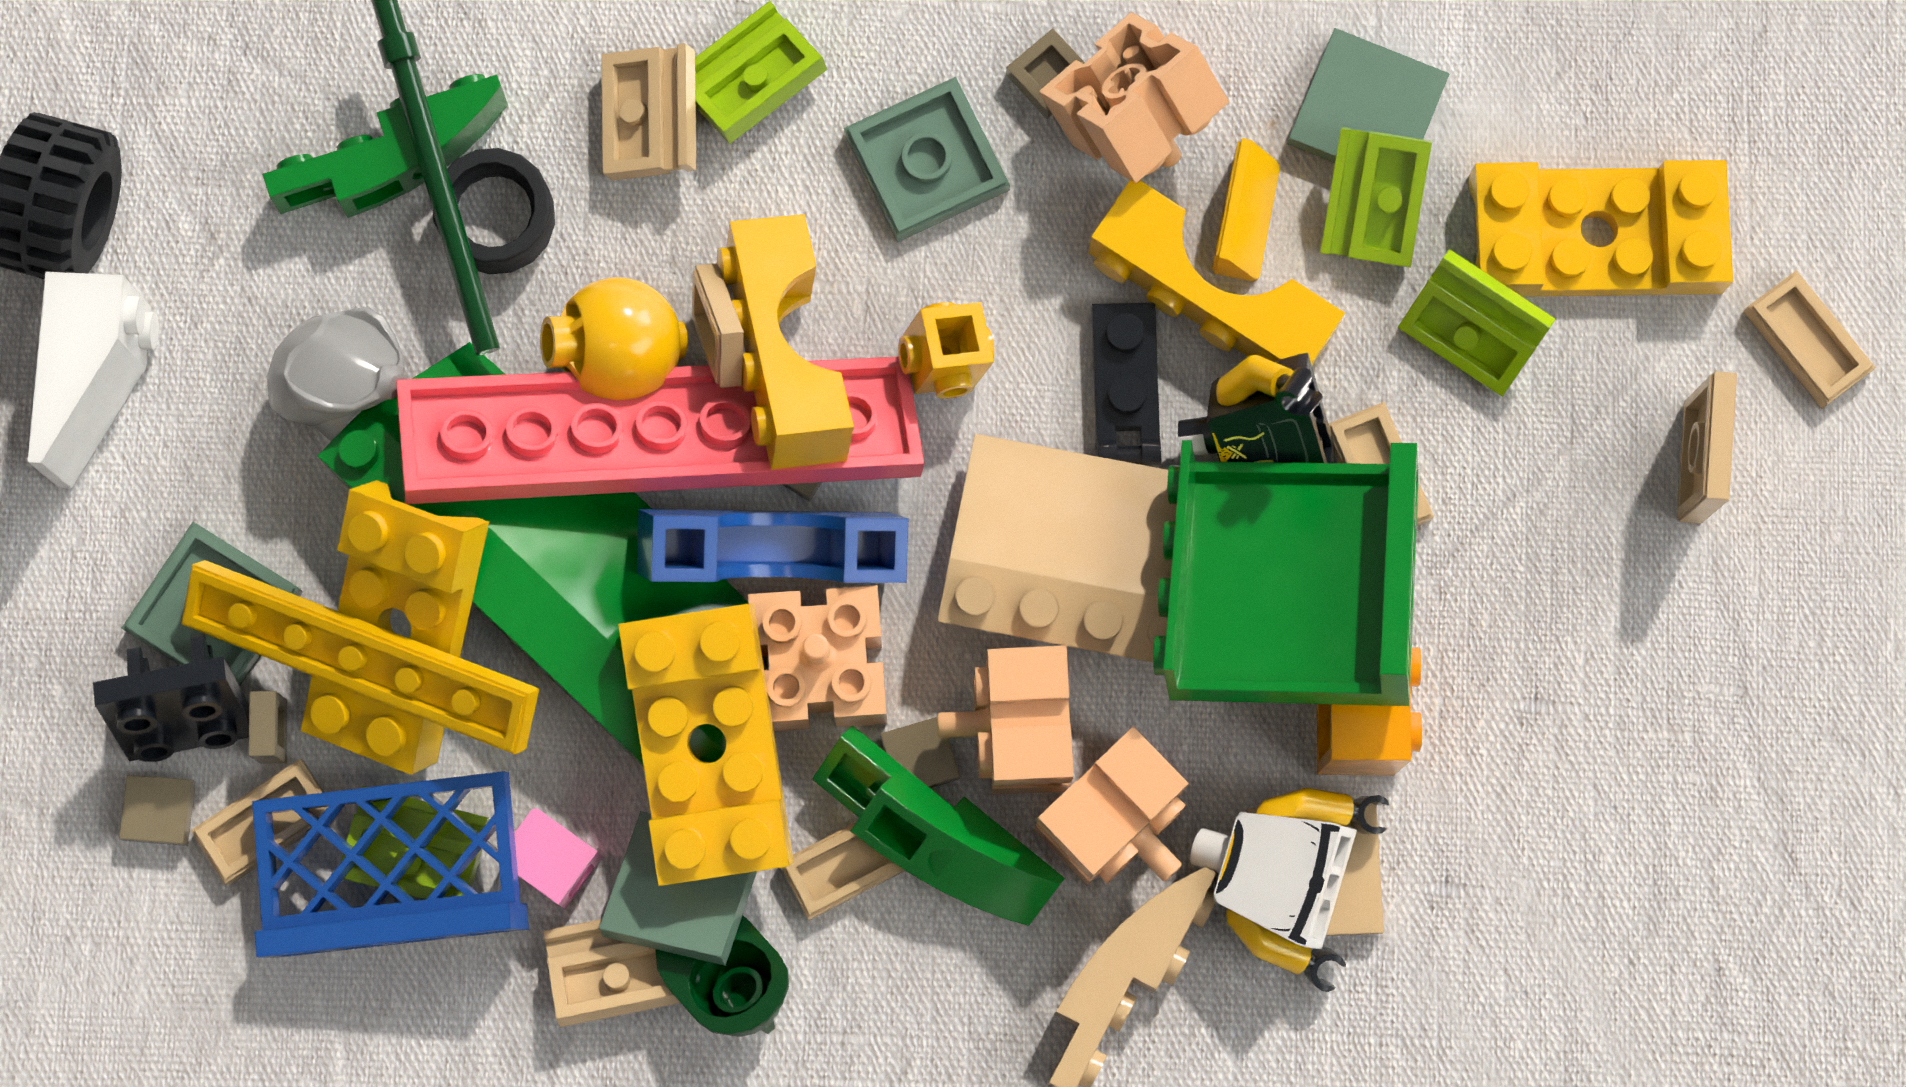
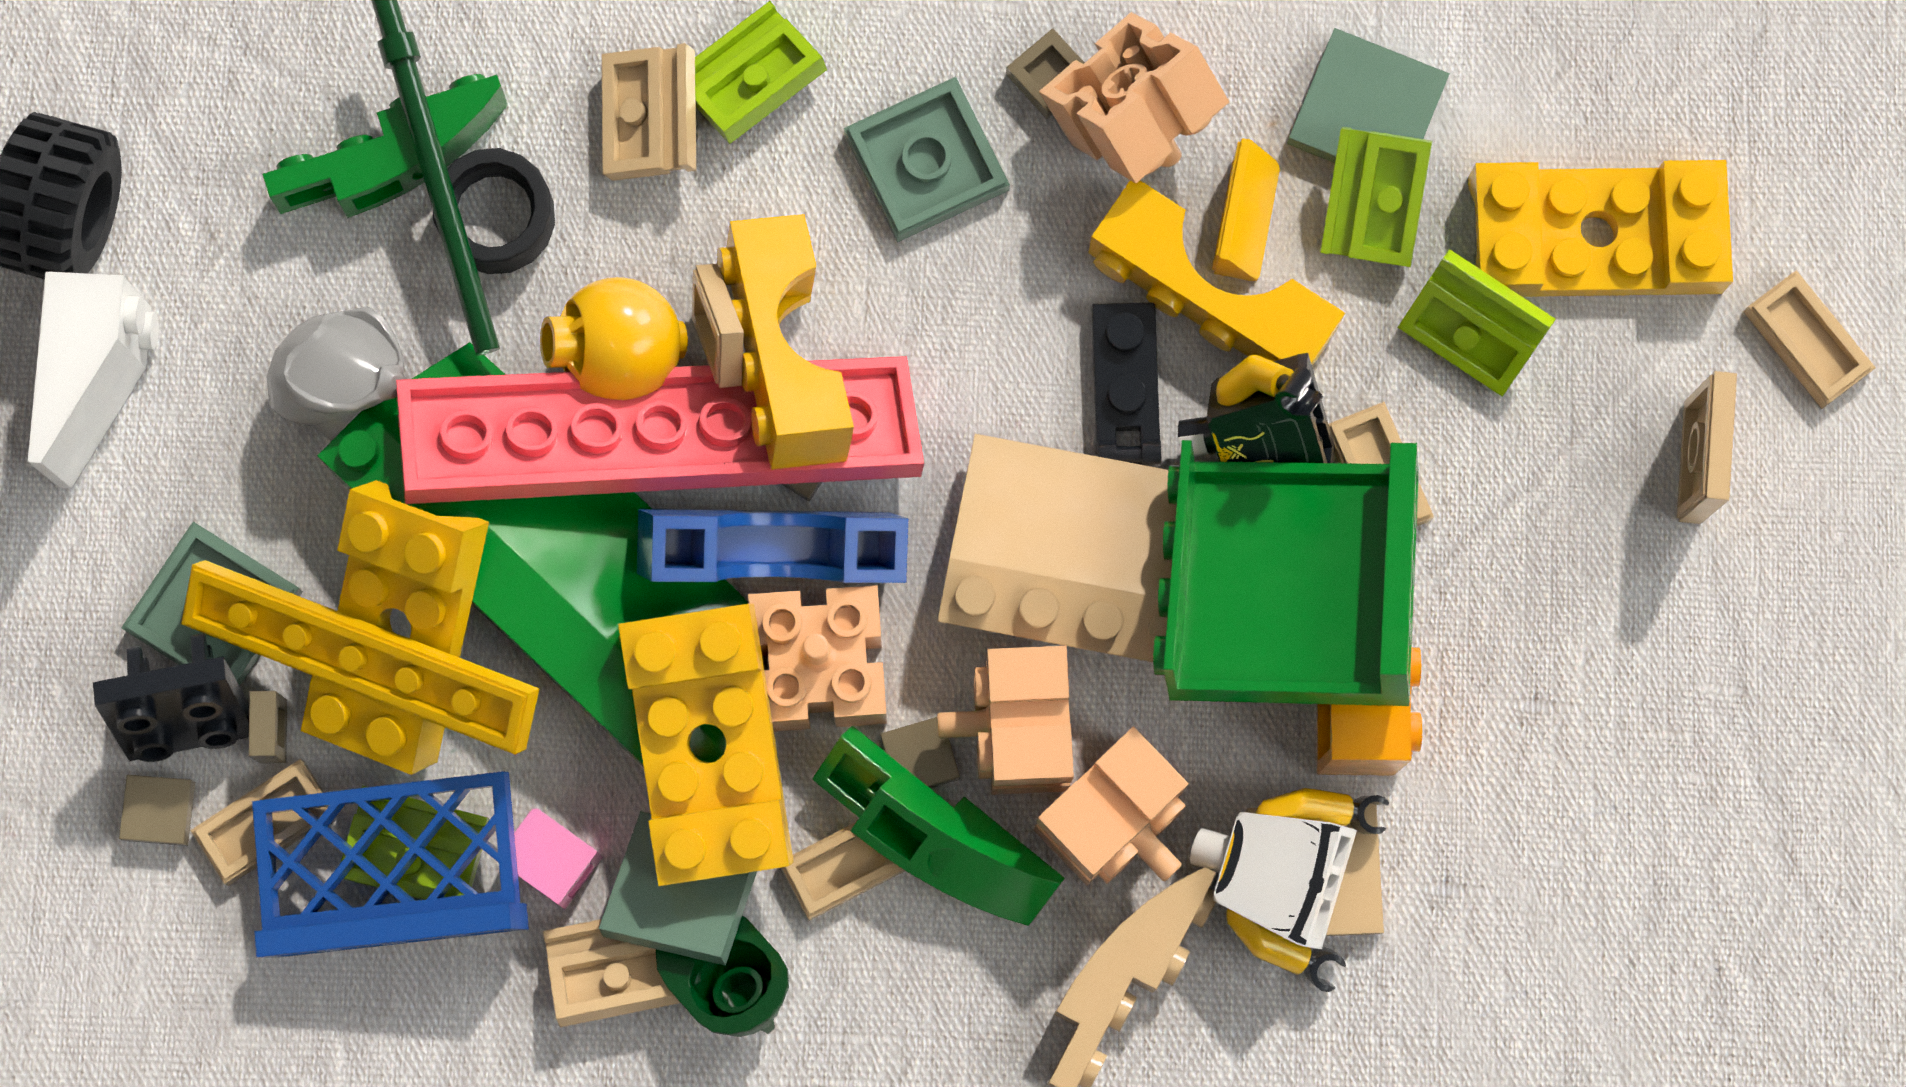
yellow brick [898,302,995,399] -> none

